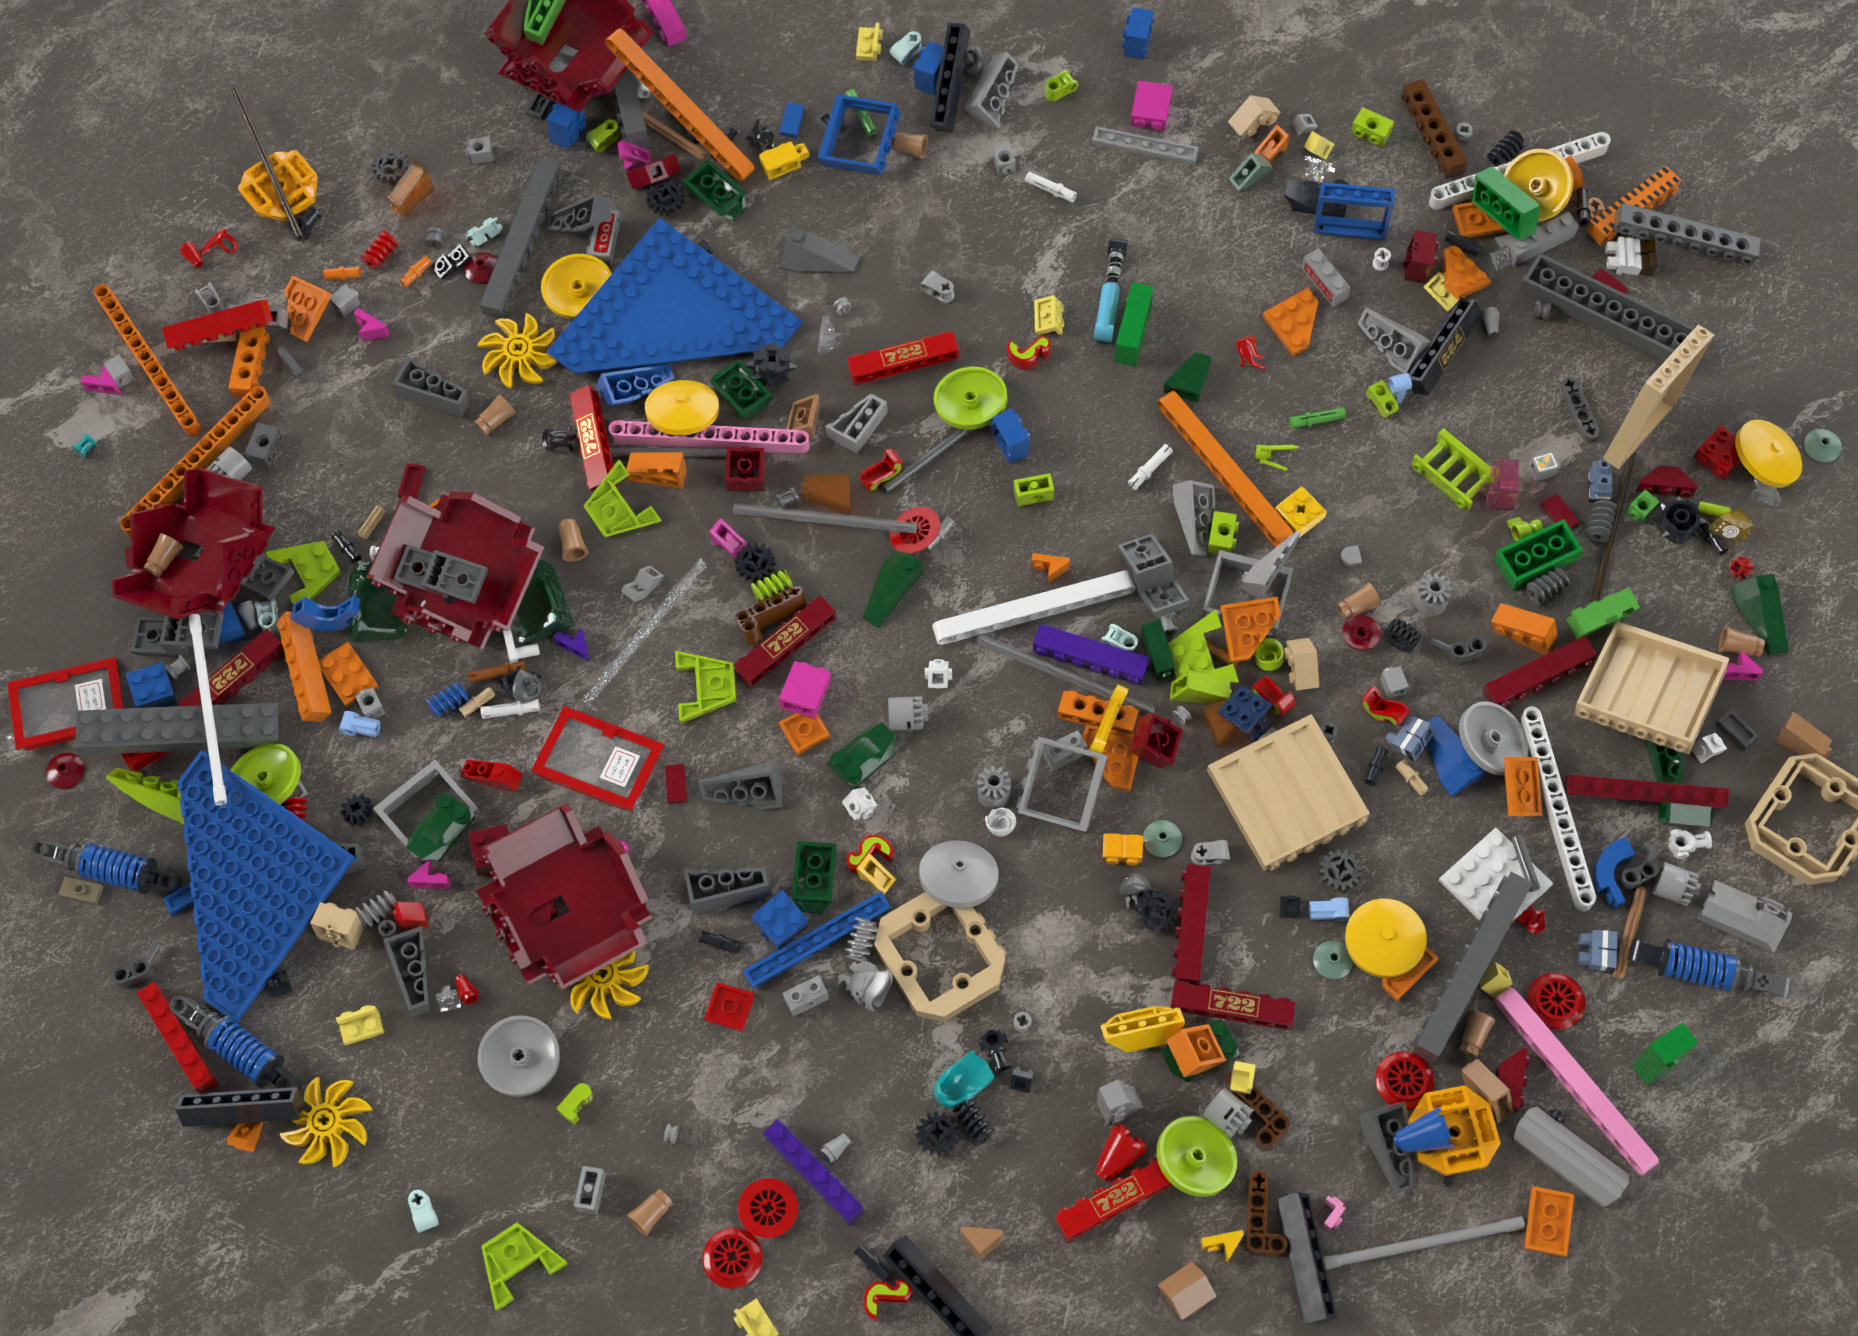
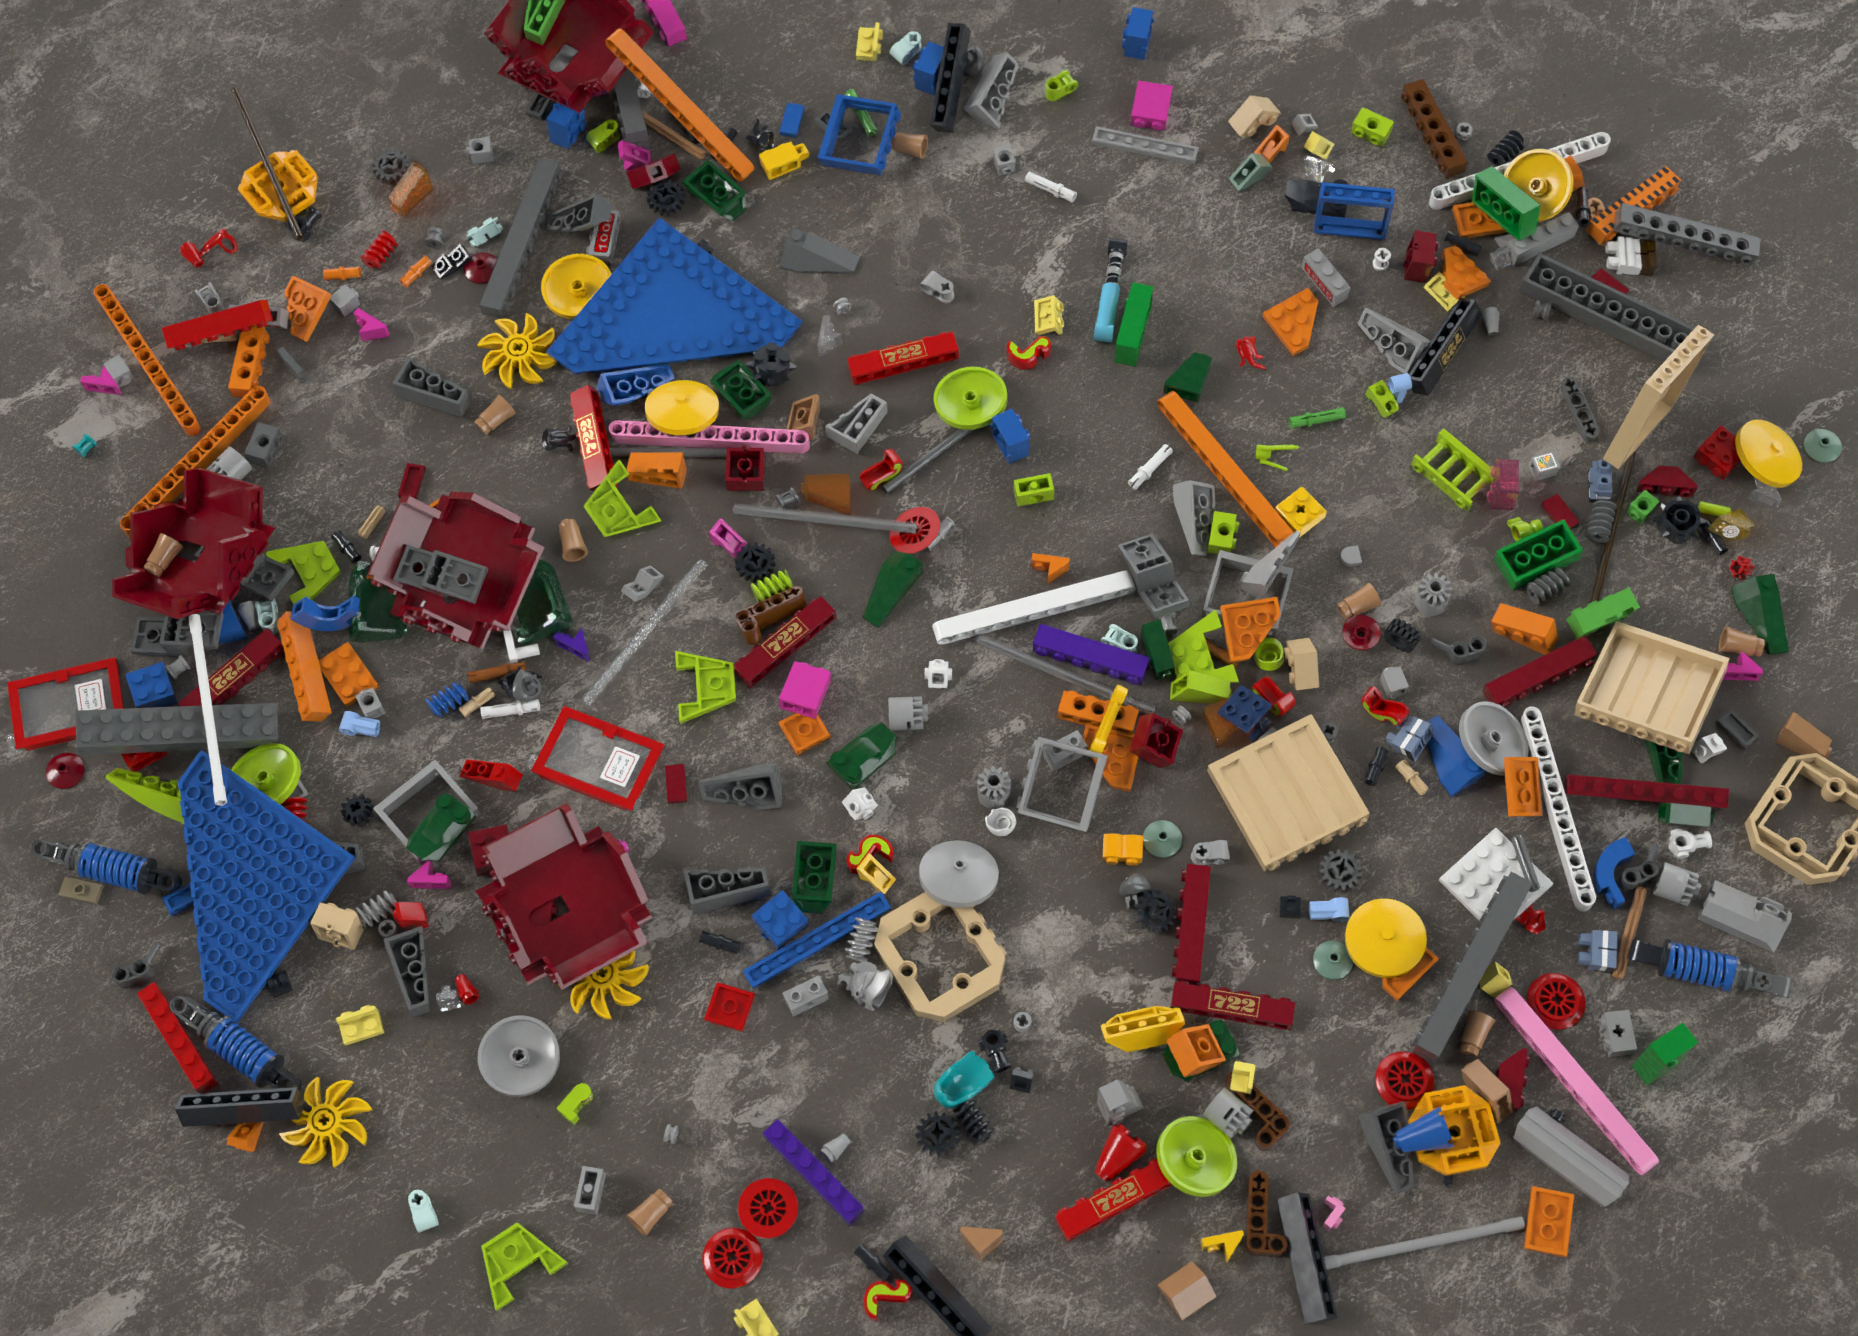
none -> light grey brick [1599,1010,1637,1057]

